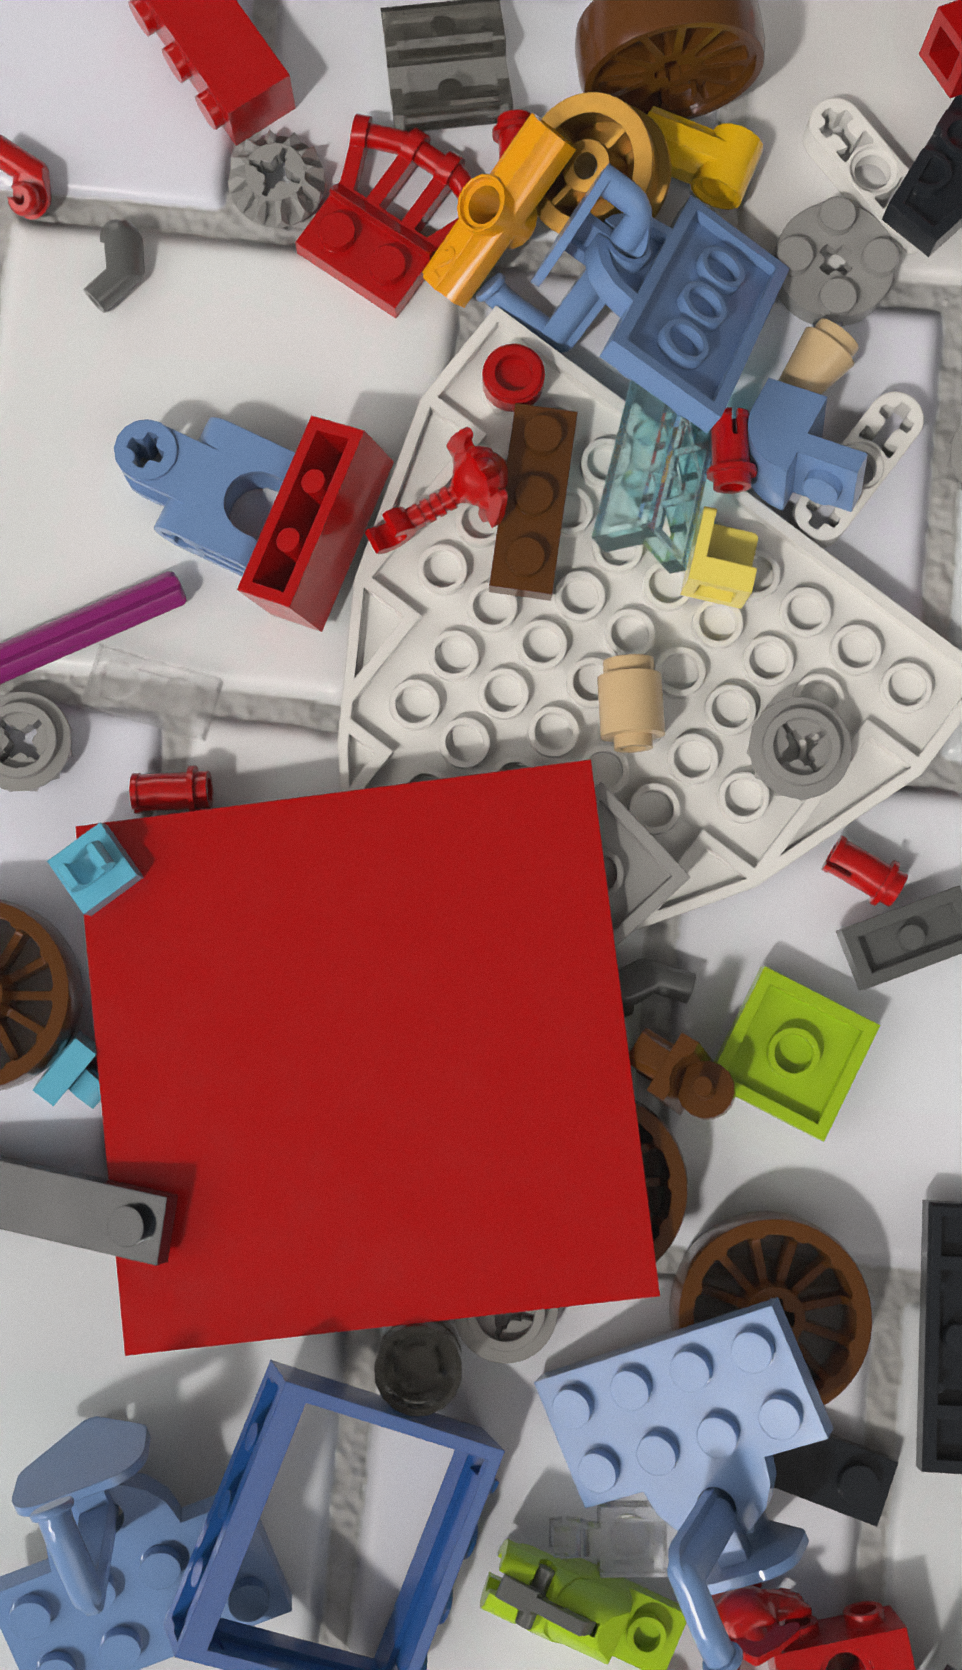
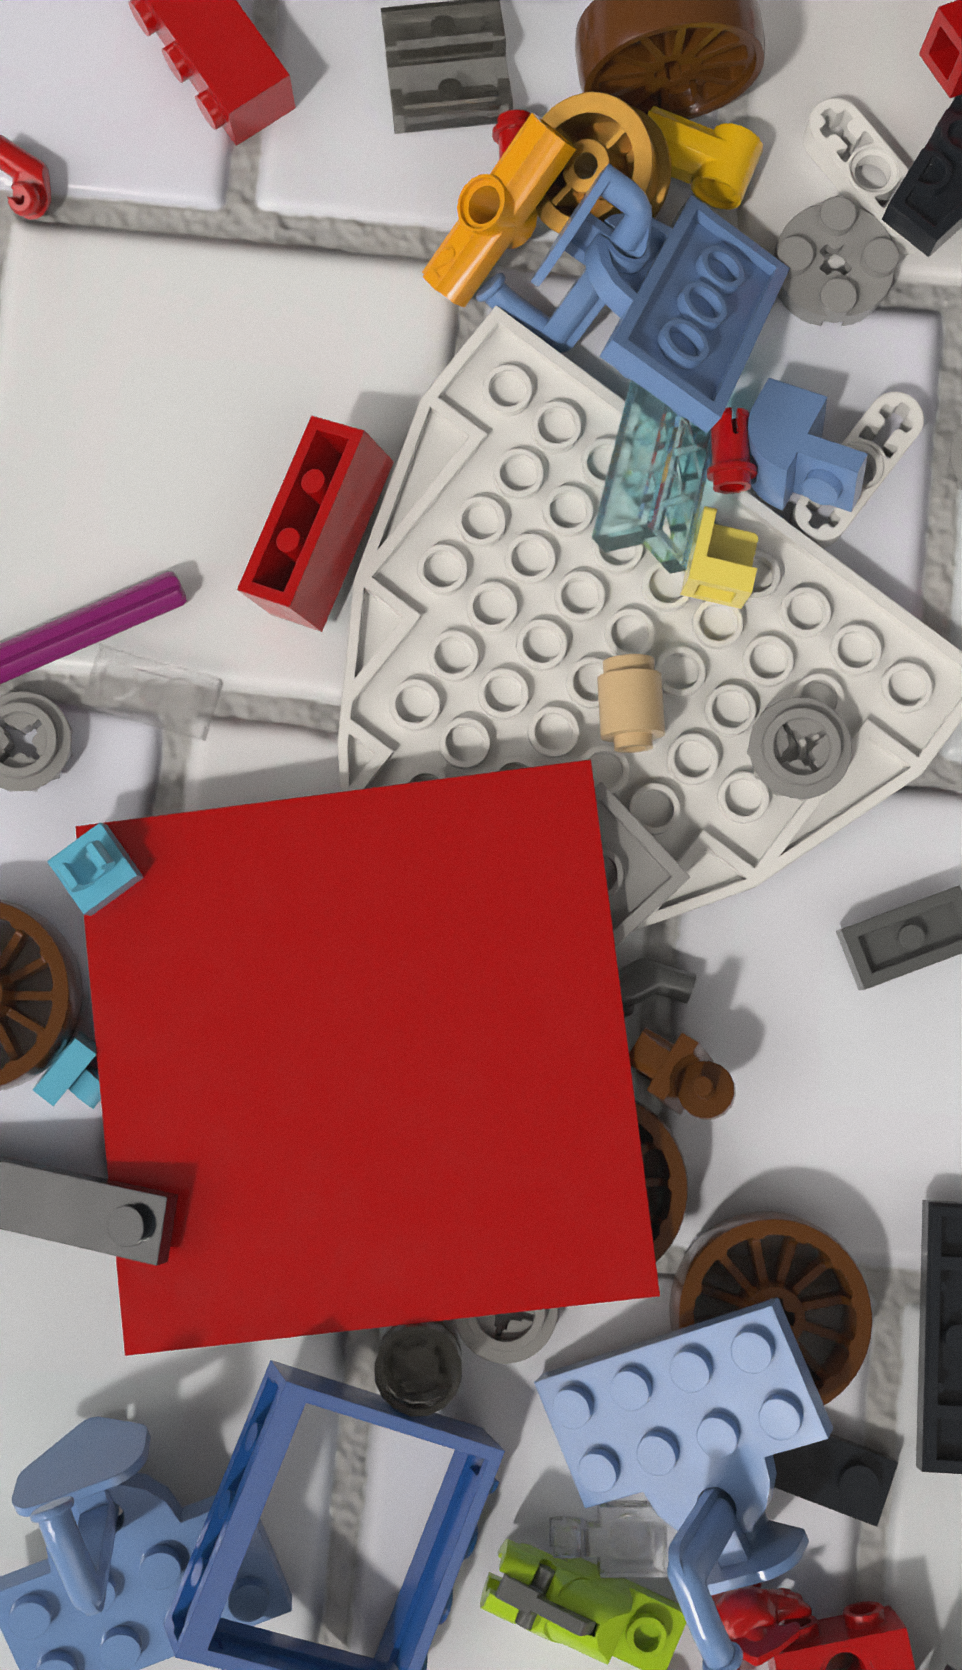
dark grey arm [83,219,145,313] -> none
medium blue piece [114,417,295,576] -> none
red pin [129,765,213,814] -> none
light grey gear [227,129,325,228] -> none
red plate [295,113,472,318] -> none
red piece [364,427,508,554] -> none
red tile [482,344,545,412] -> none
reddish brown plate [489,403,578,601] -> none
lime plate [714,966,881,1142] -> none
tan cone [778,318,859,394] -> none
red pin [821,835,909,907] -> none

